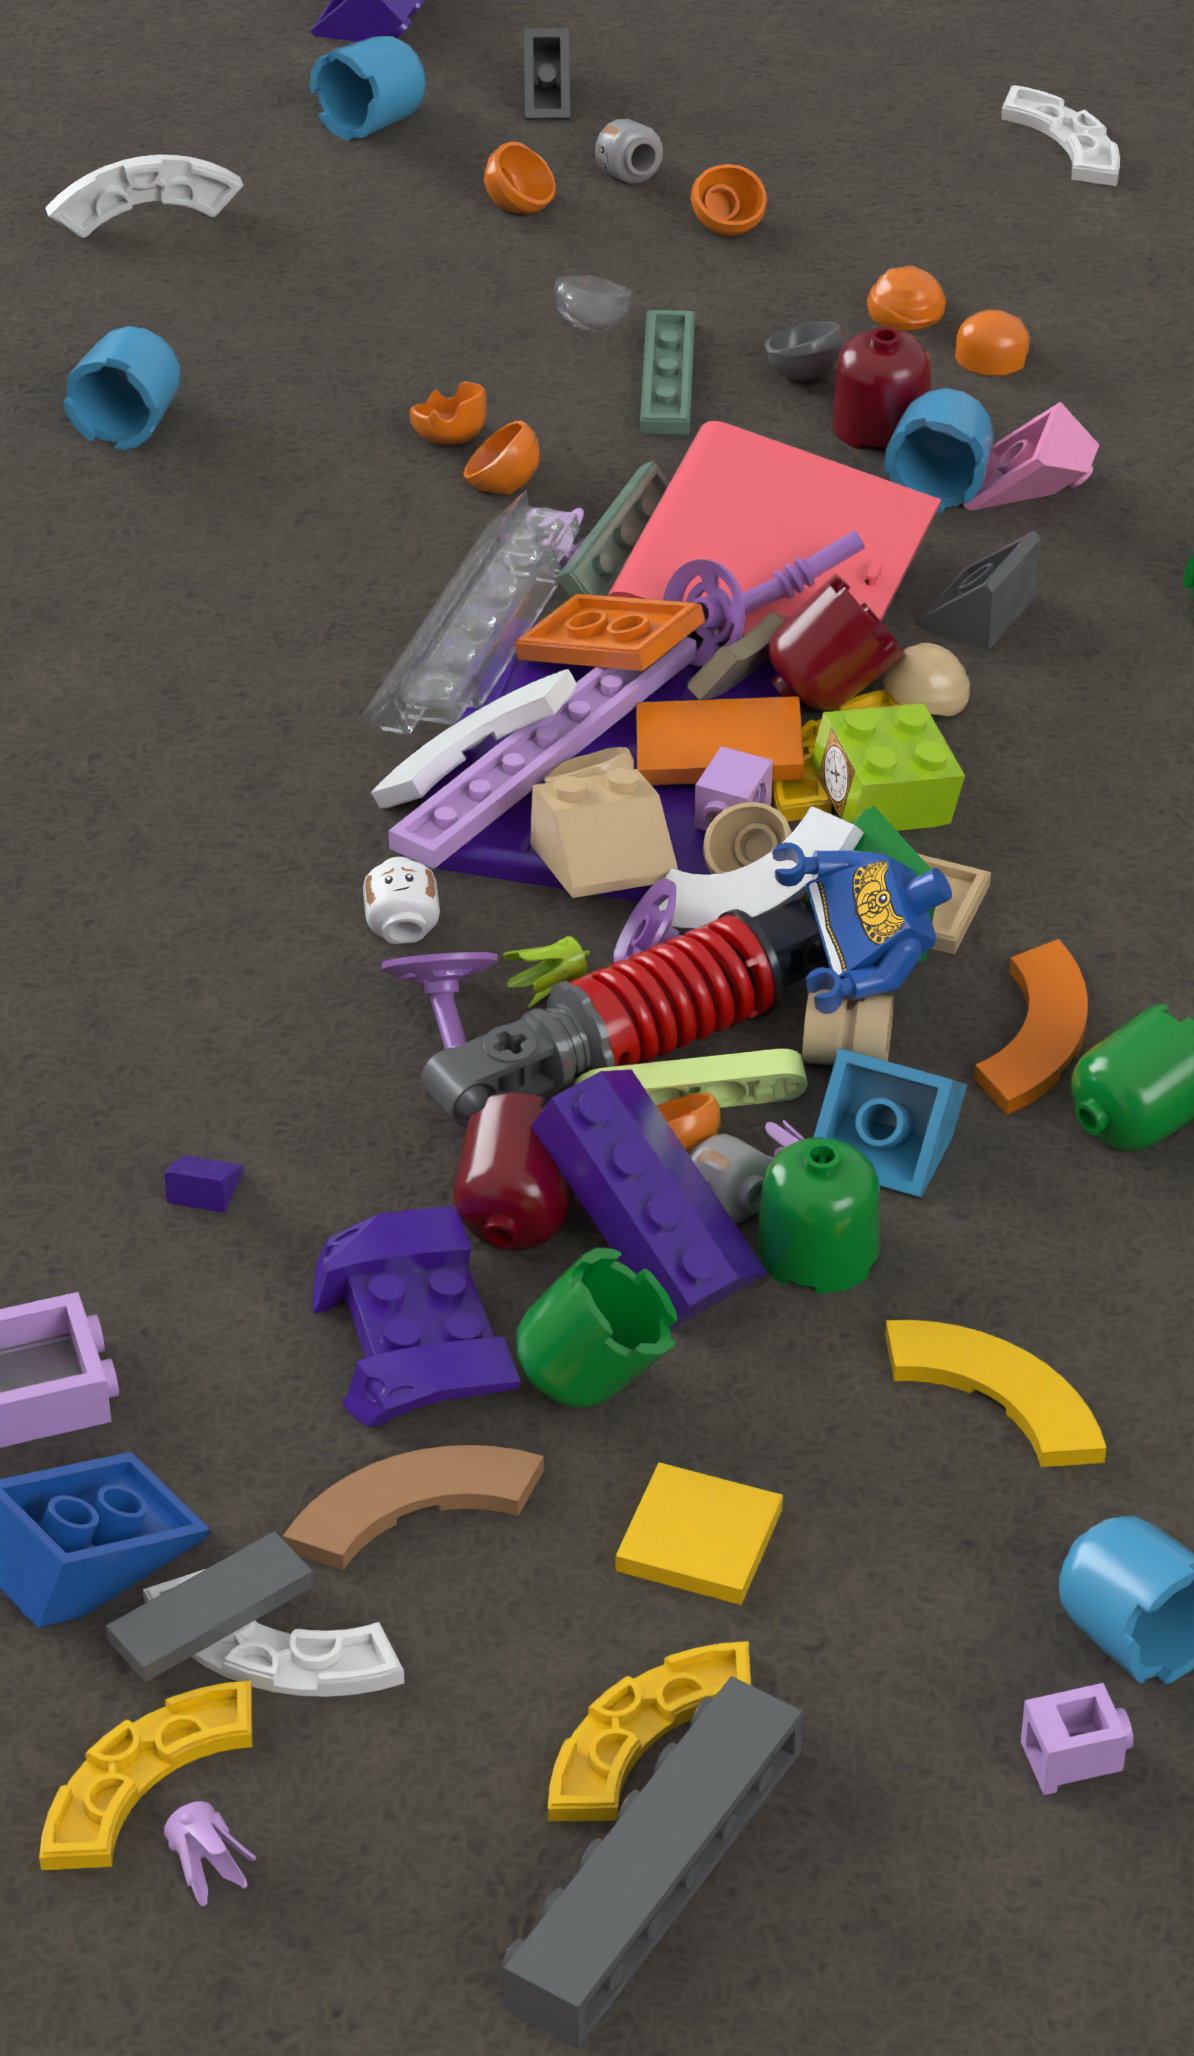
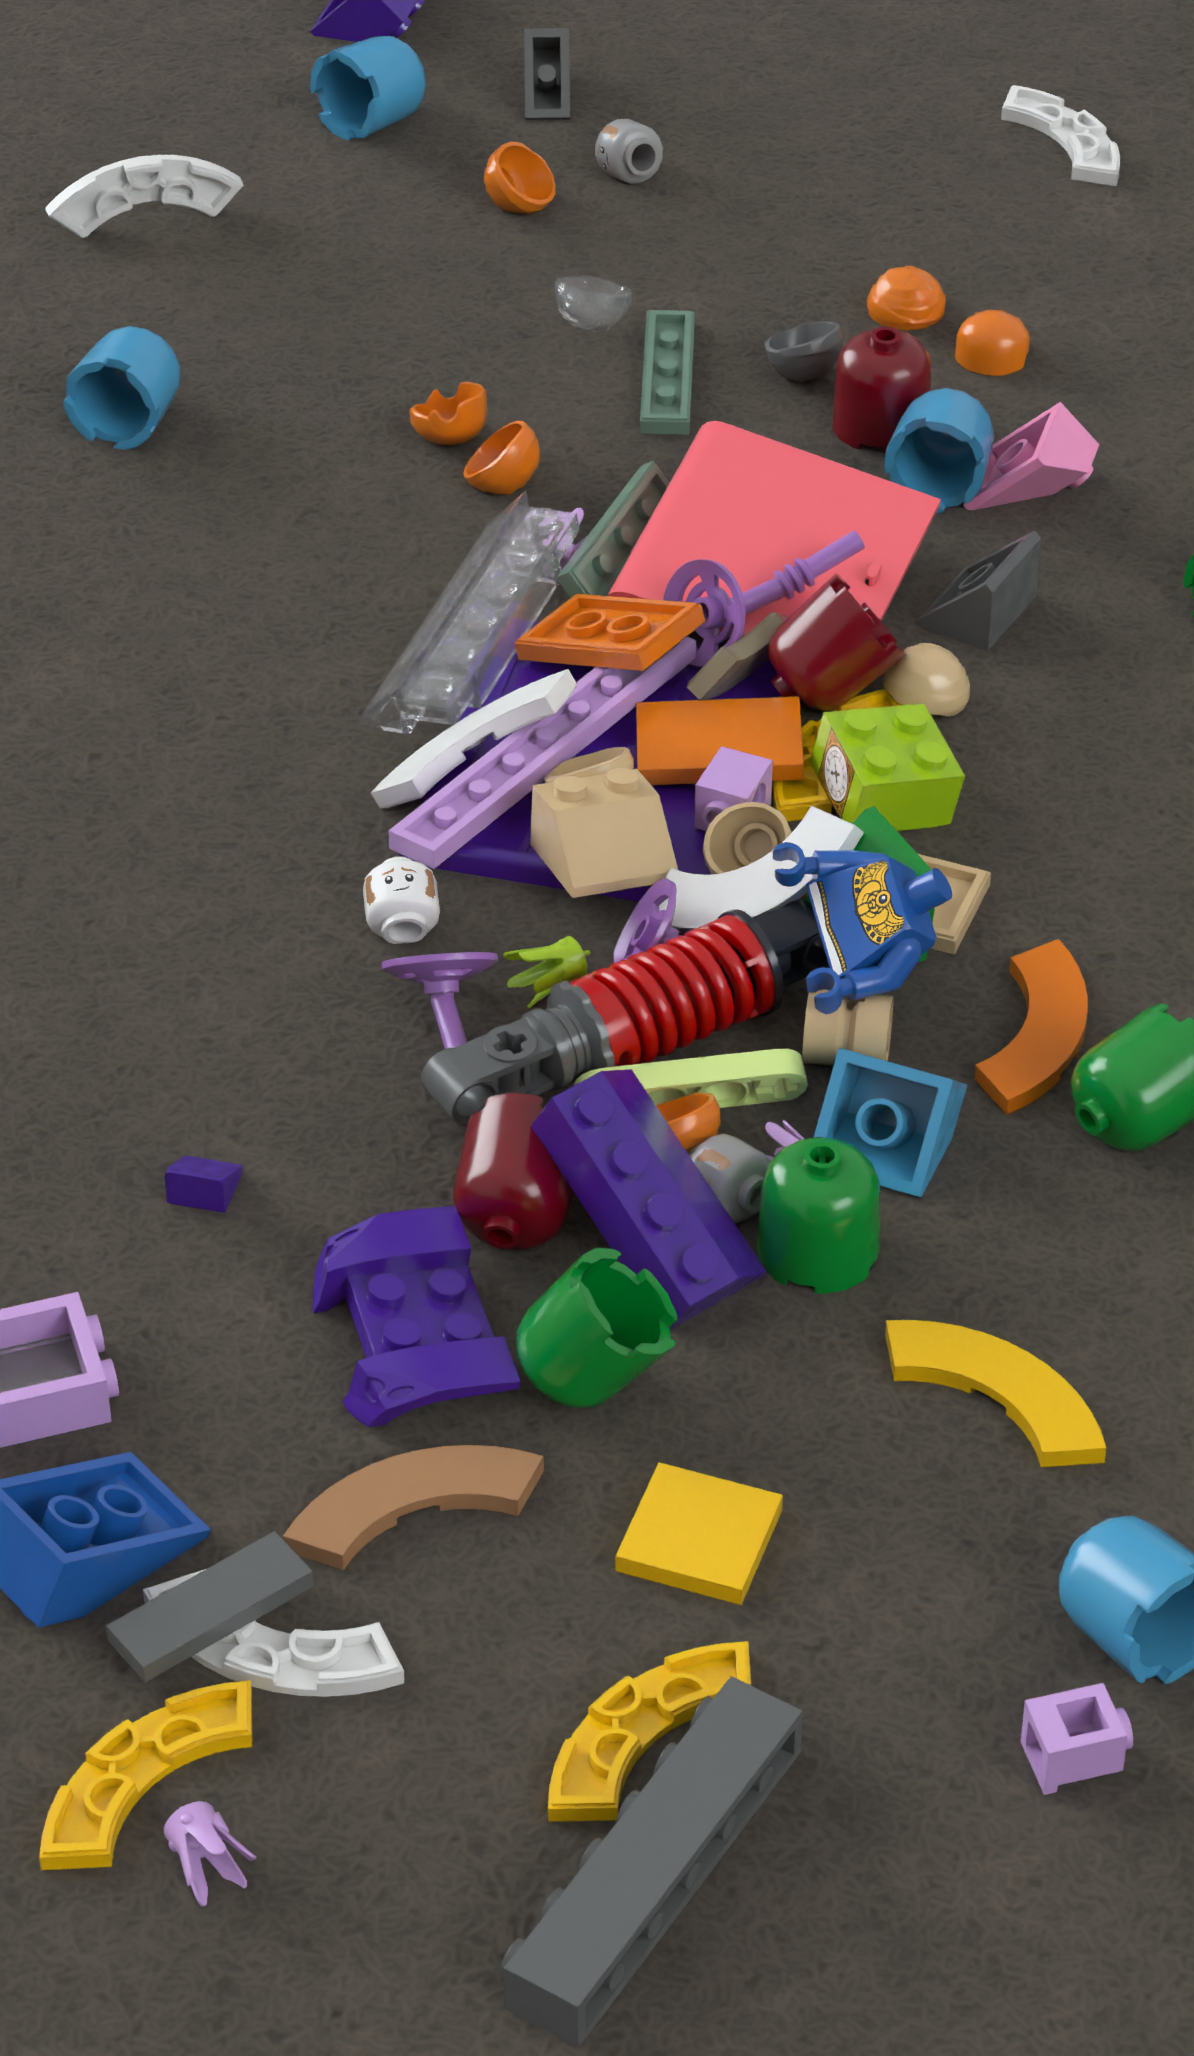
orange piece [691,164,768,237] -> none

